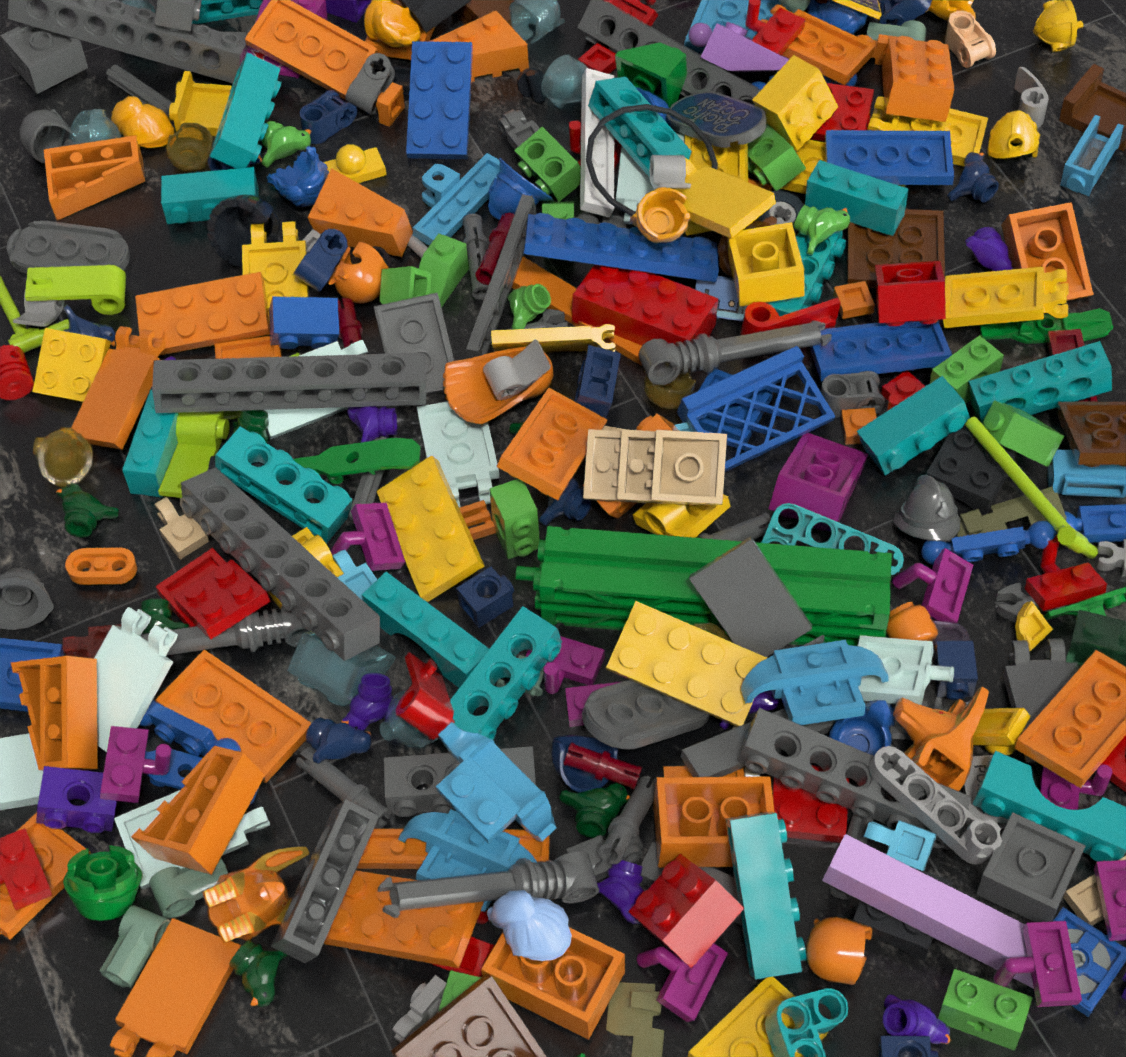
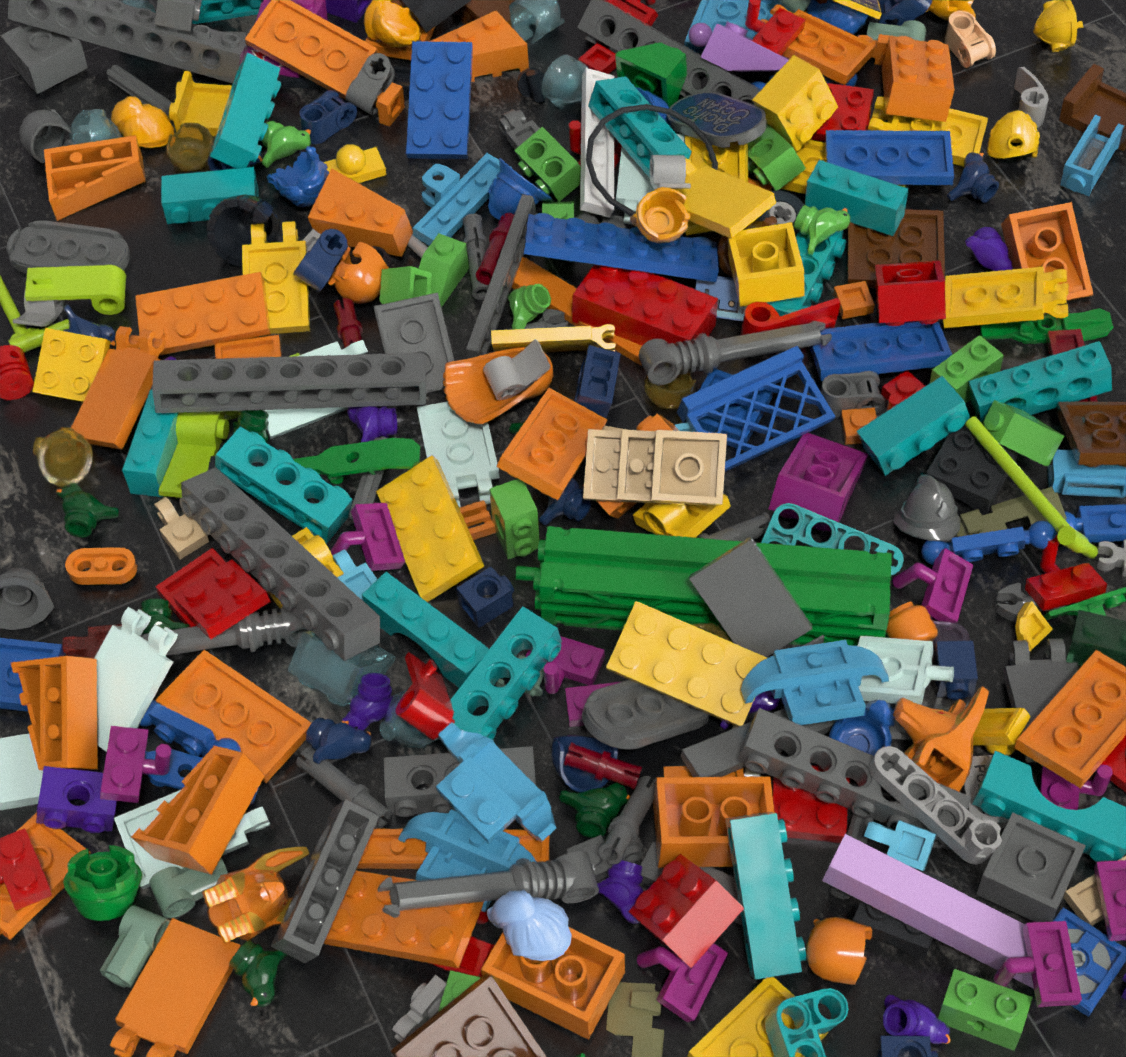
blue brick [269,296,339,349] -> none

